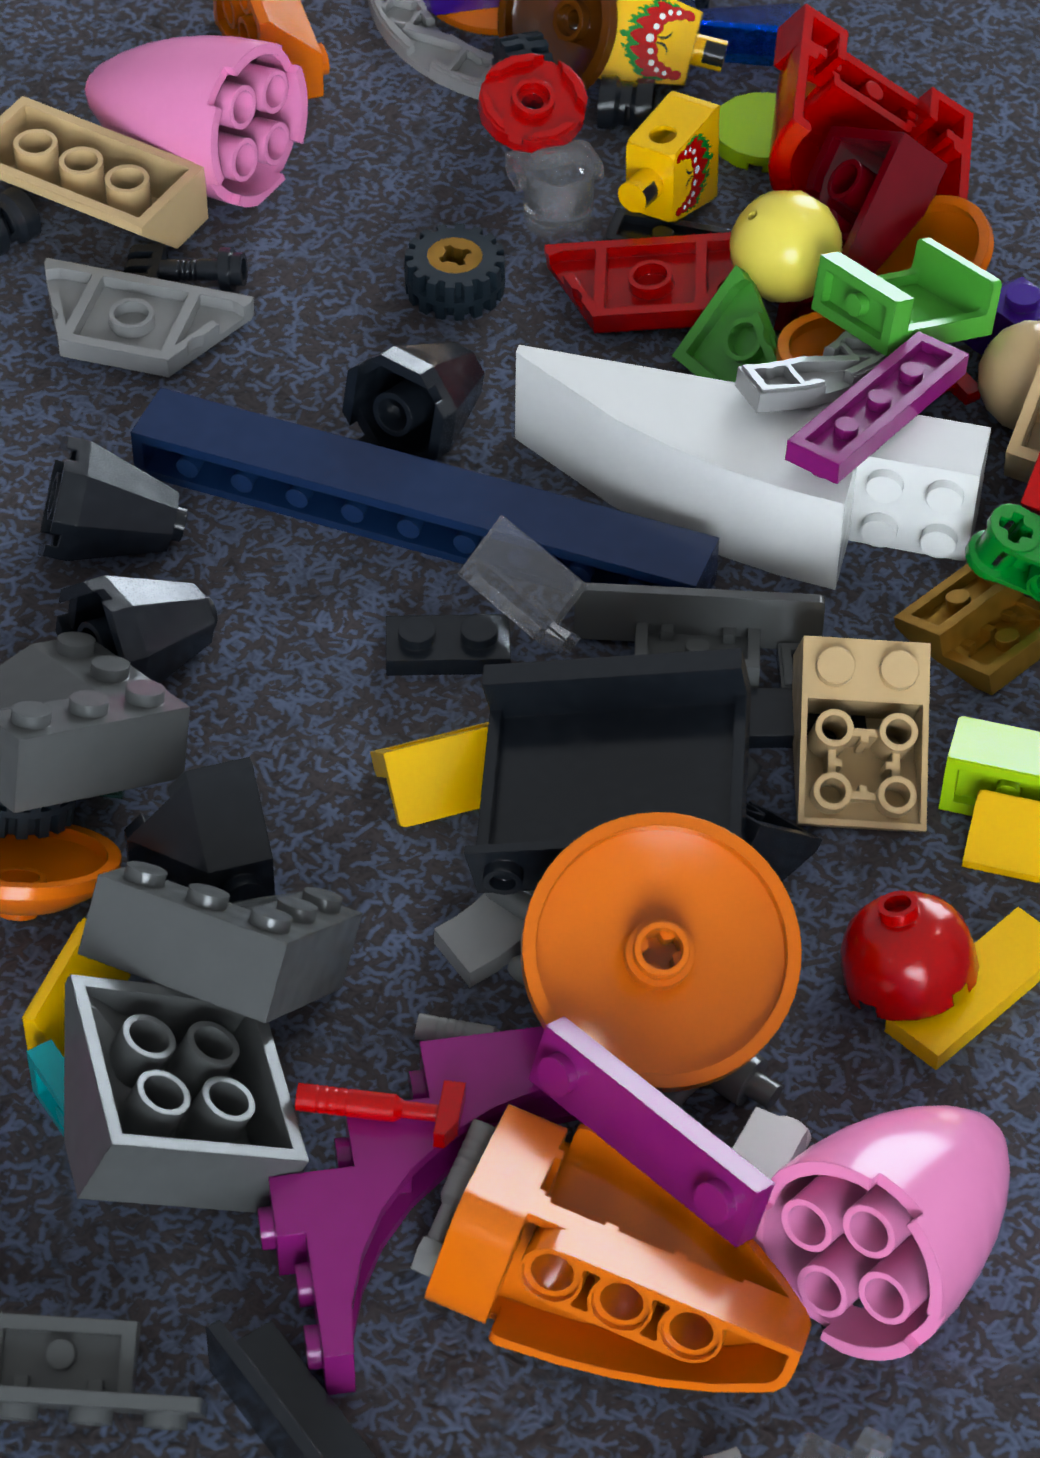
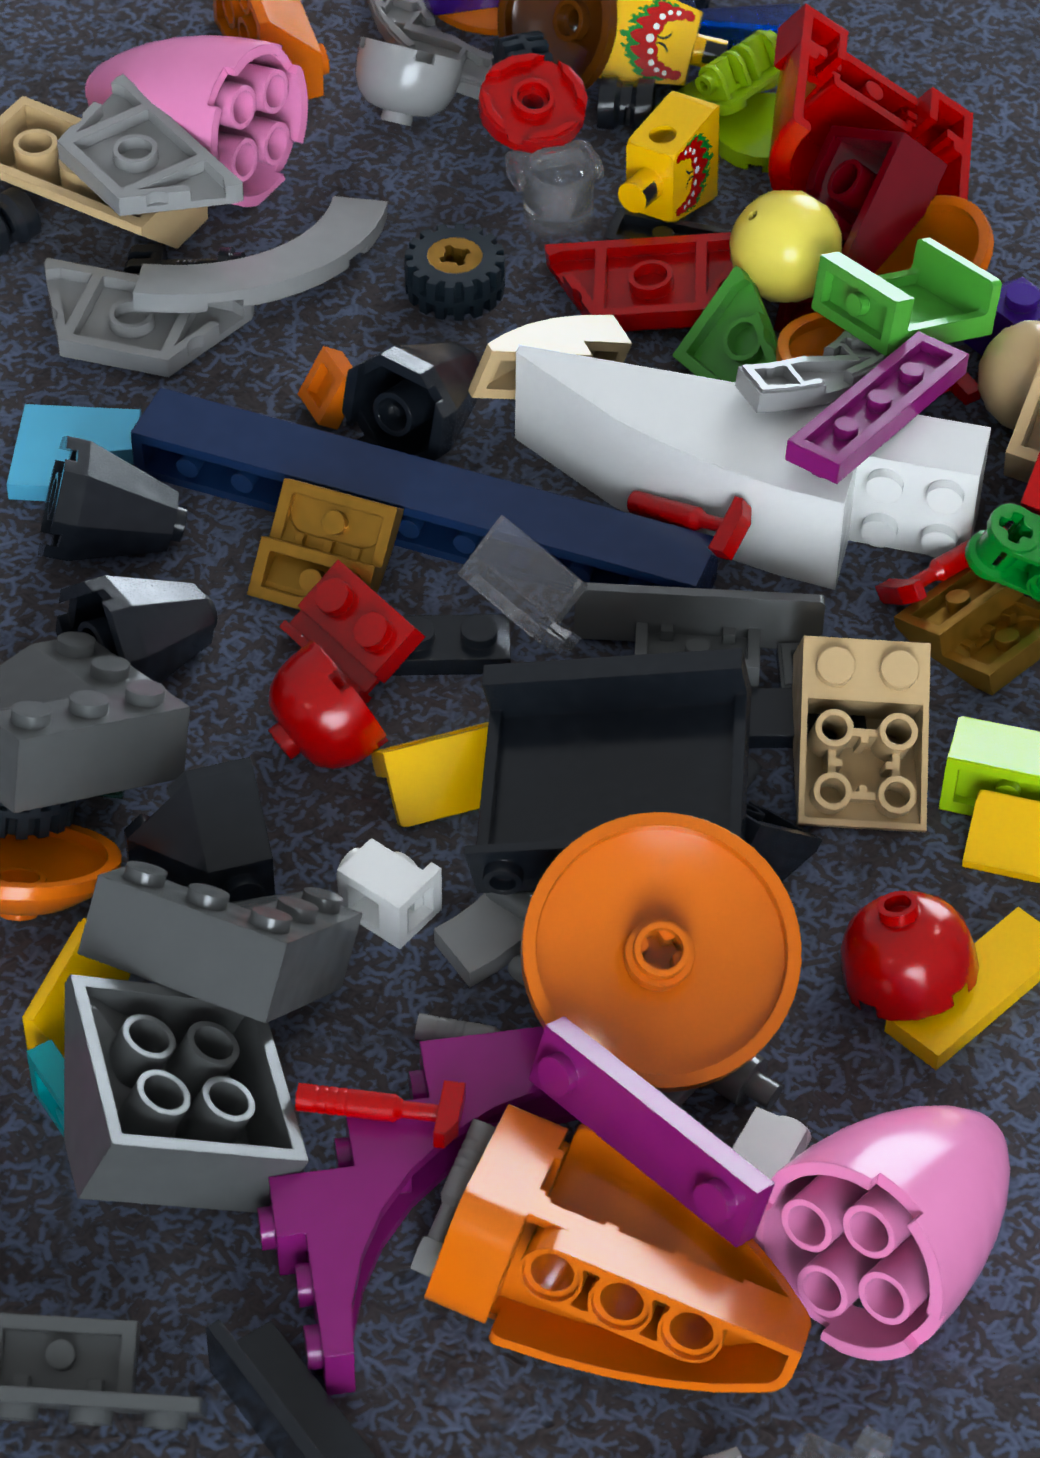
none -> medium azure tile [6,404,142,501]
none -> light grey wing [57,74,244,216]
none -> light grey tile [133,196,388,313]
none -> pearl gold slope [247,478,404,610]
none -> red cylinder [268,640,389,770]
none -> red plate [279,559,426,704]
none -> orange tile [297,346,353,430]
none -> white brick [336,838,442,949]
none -> light grey cylinder [355,36,464,126]
none -> slope [468,315,632,399]
none -> red piece [627,490,752,561]
none -> lime hinge [654,30,781,116]
none -> red piece [875,526,1007,605]

